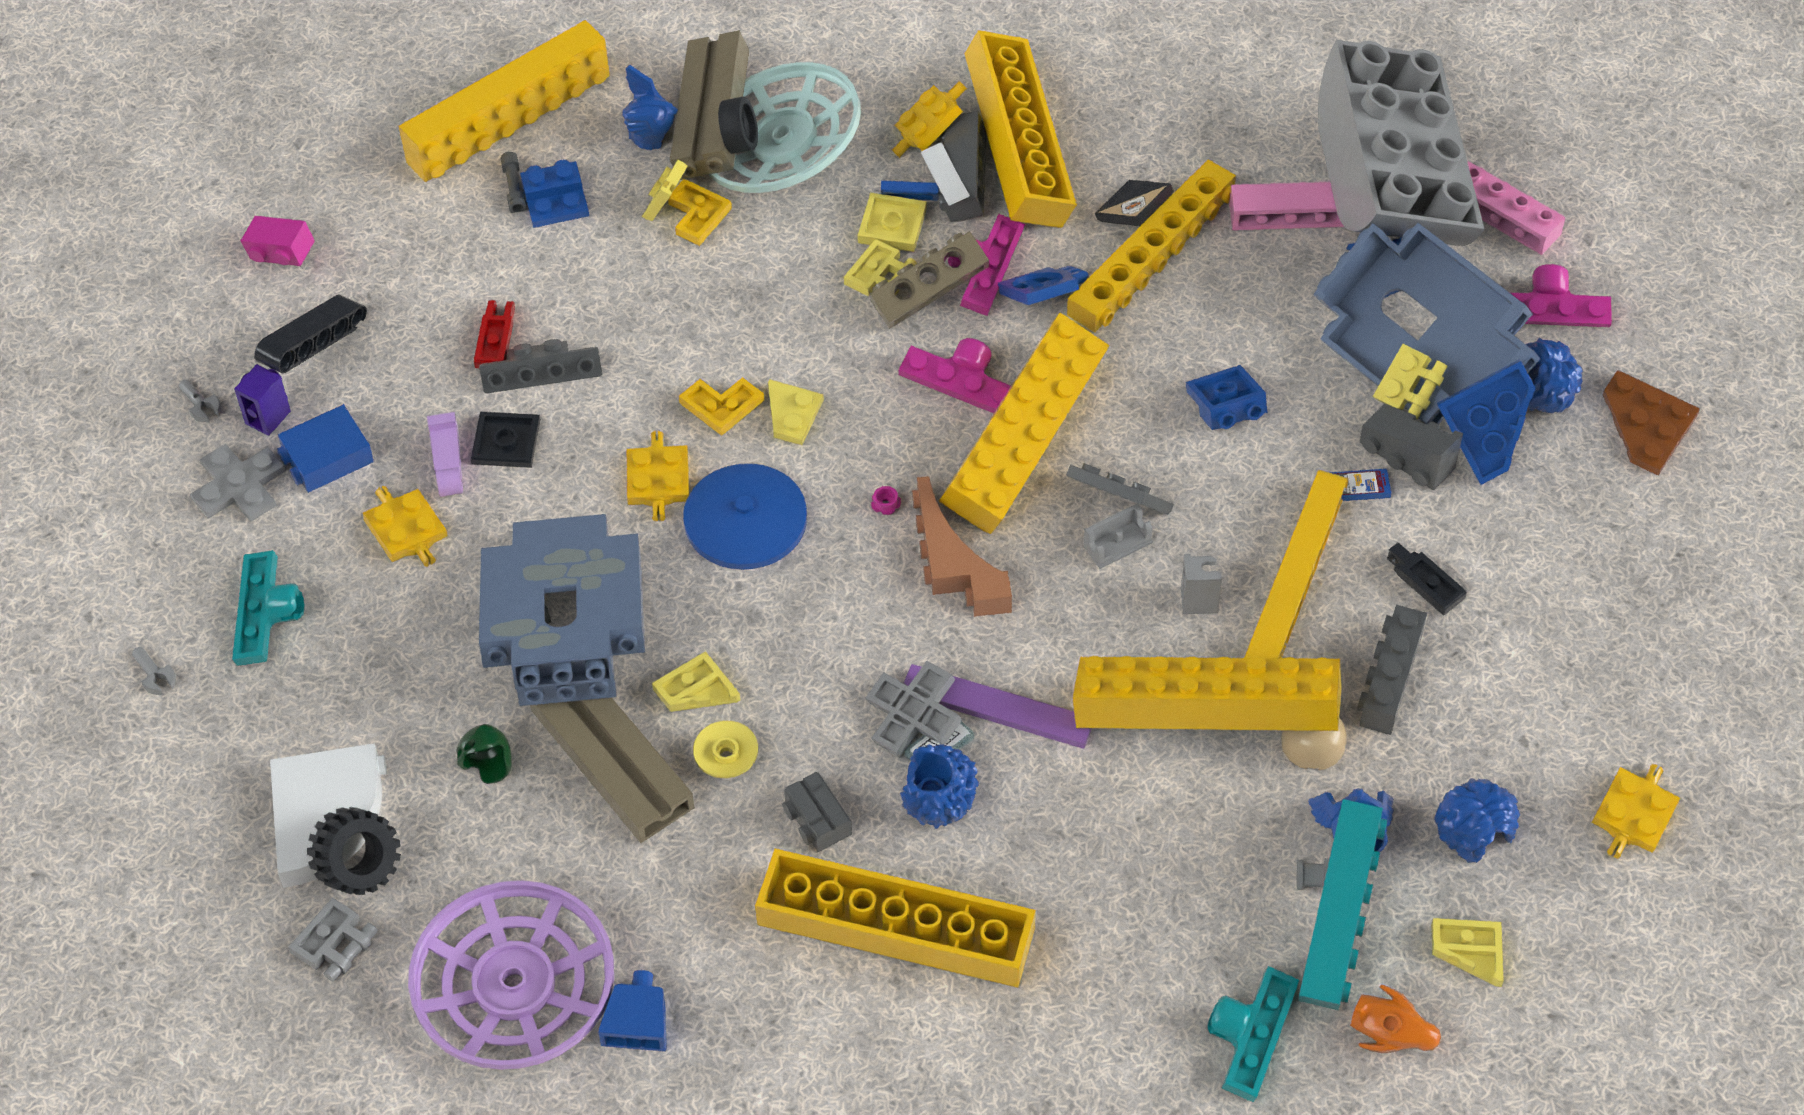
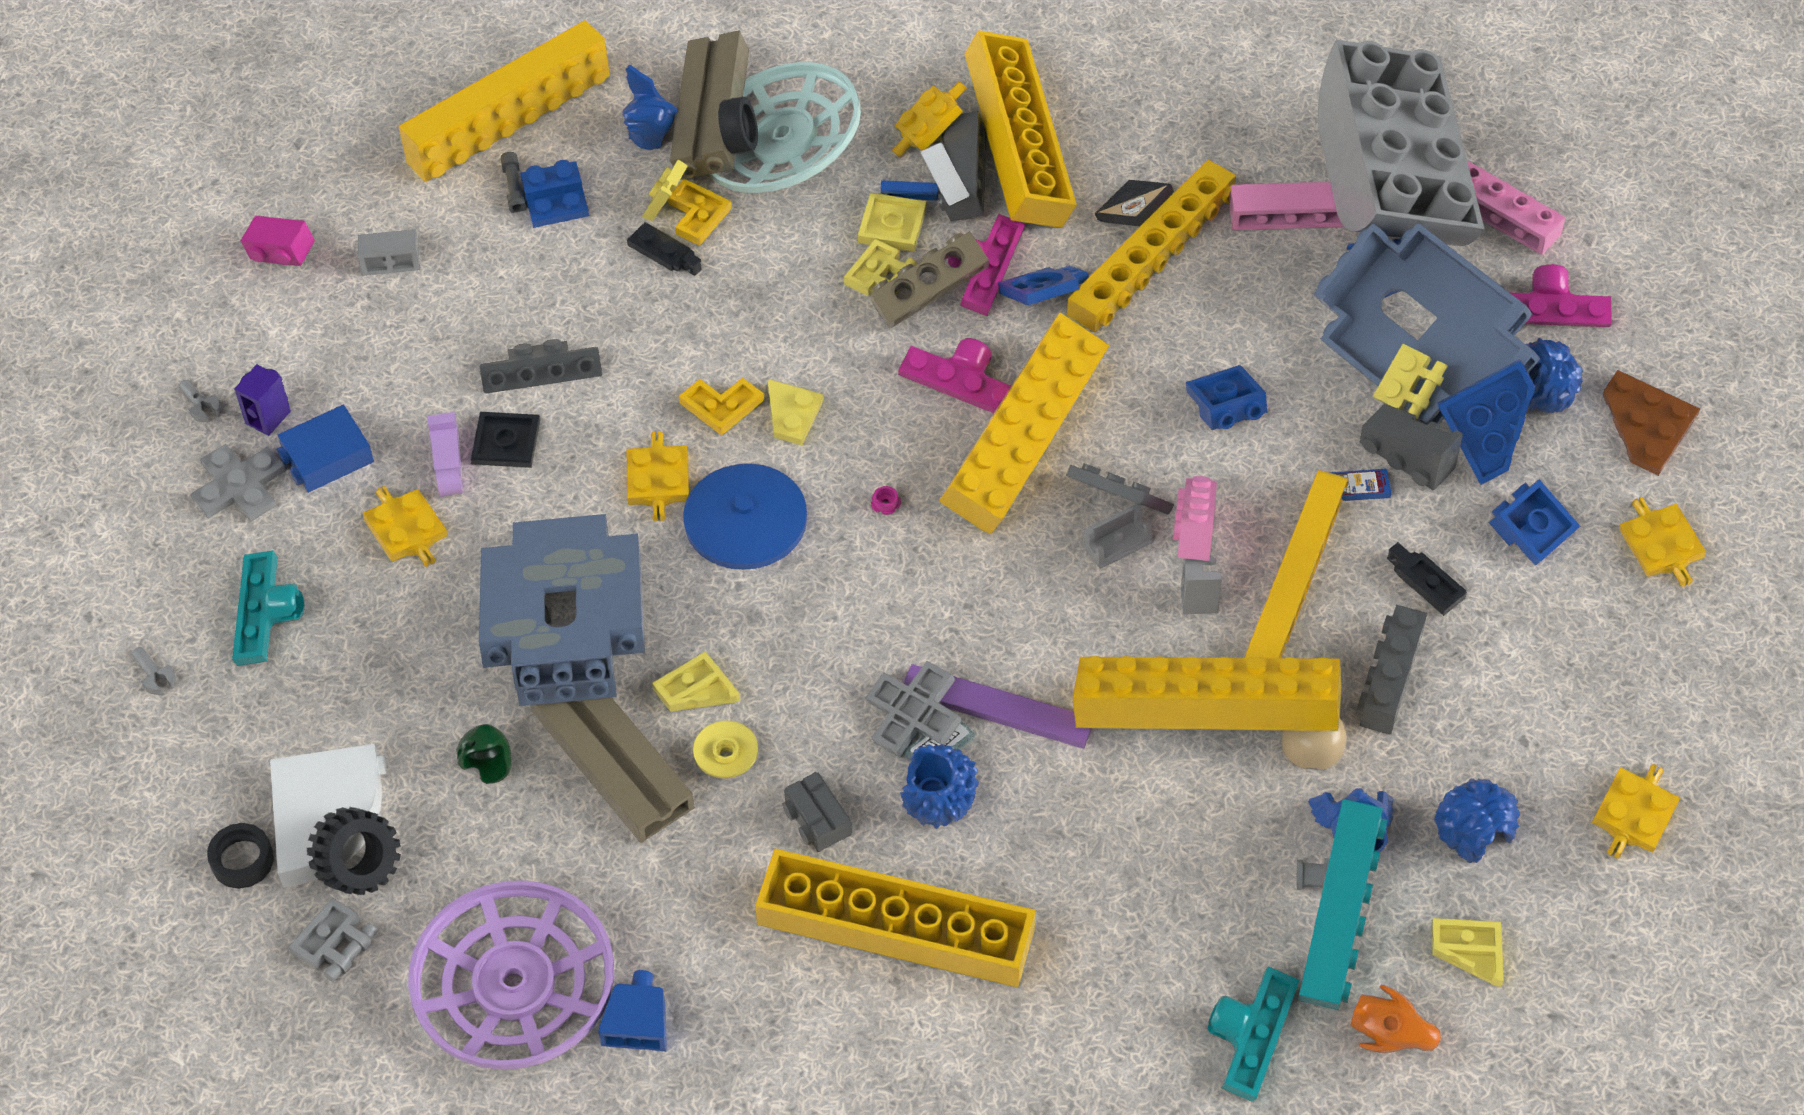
black beam [254,294,367,374] -> none
red hinge [474,300,515,369] -> none
nougat arch [912,476,1012,617] -> none
none -> black tyre [207,823,274,889]
none -> light grey hinge [358,229,420,276]
none -> black hinge [627,222,702,276]
none -> bright pink brick [1173,476,1217,561]
none -> blue plate [1488,479,1580,566]
none -> yellow plate [1619,497,1706,587]

